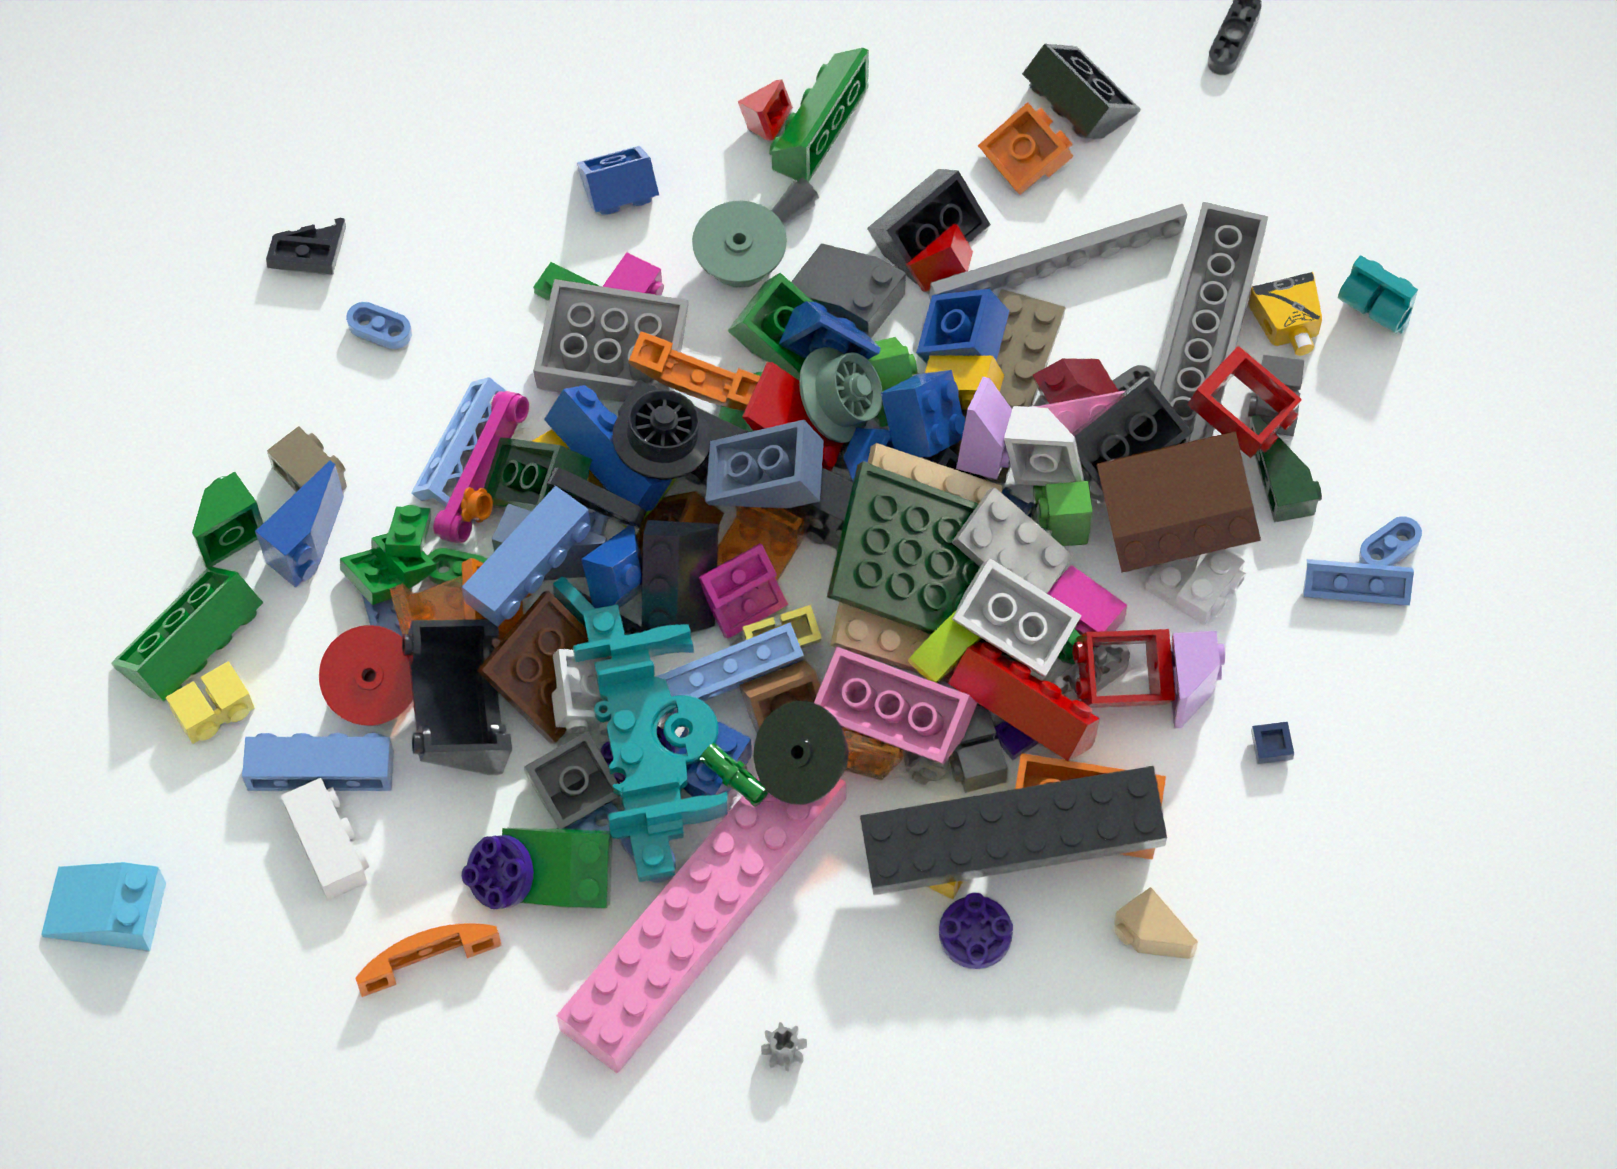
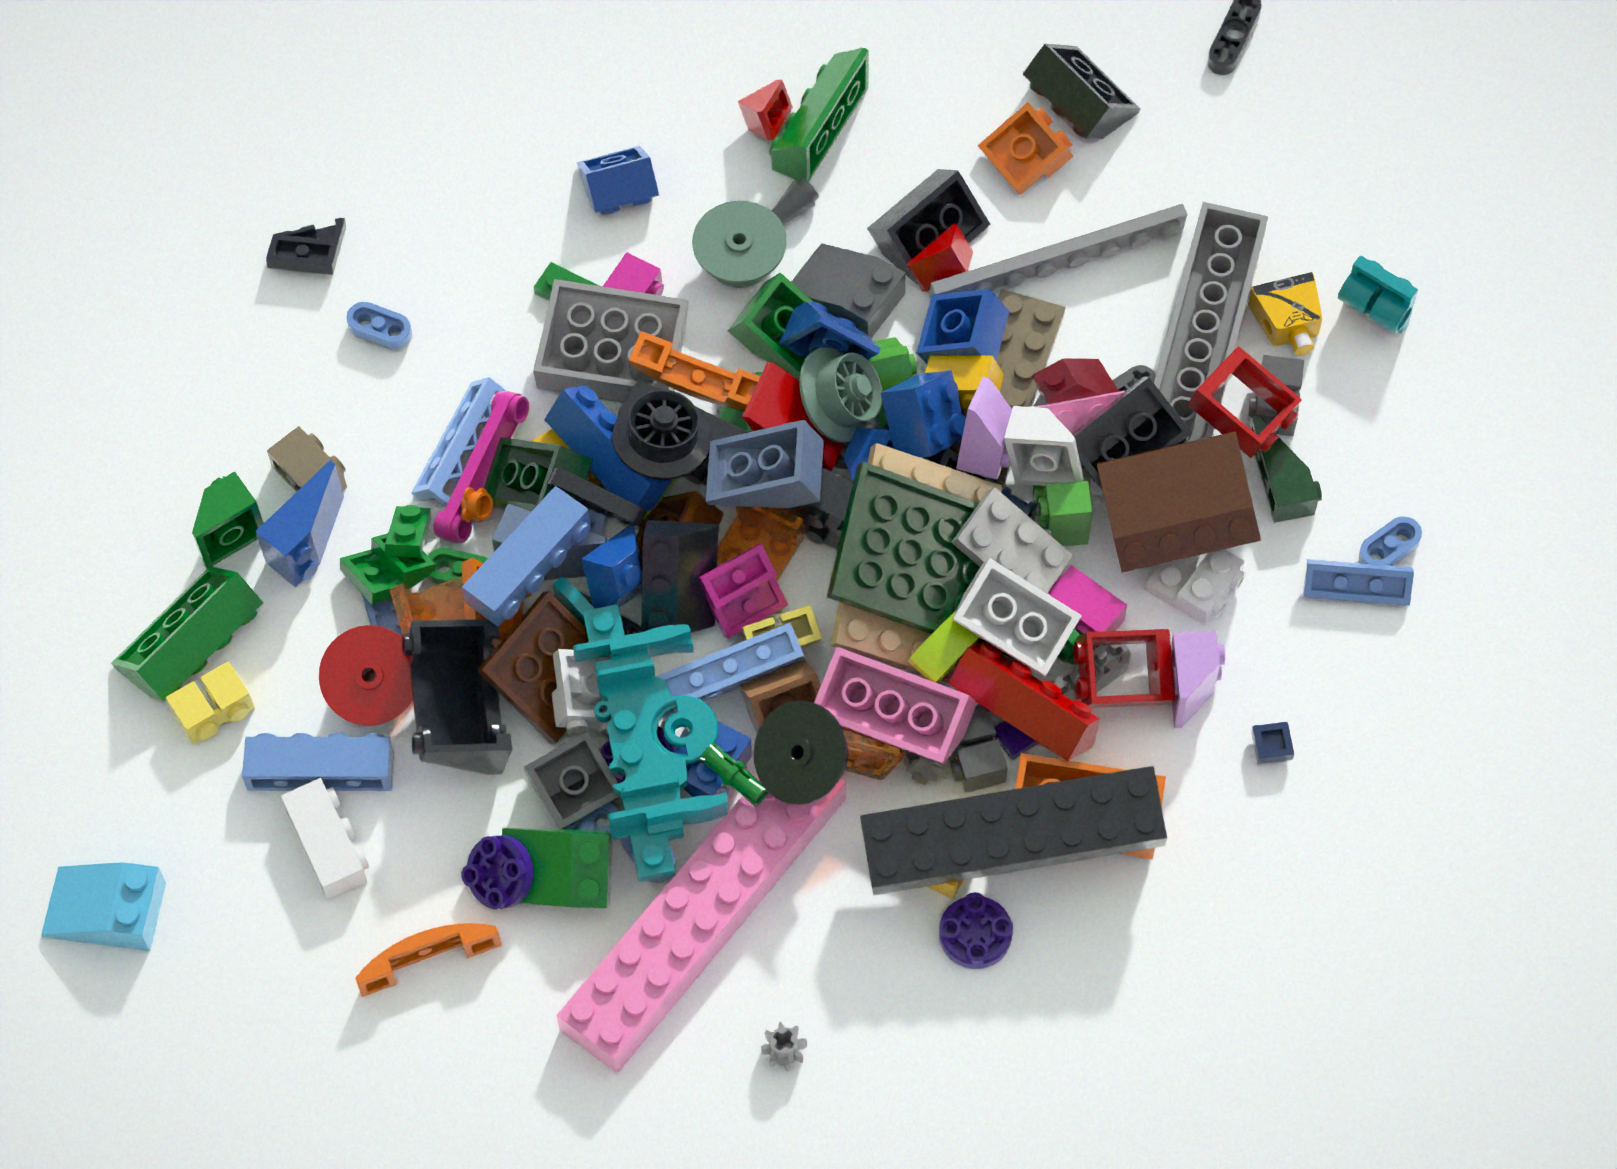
tan slope [1114,886,1198,959] -> none

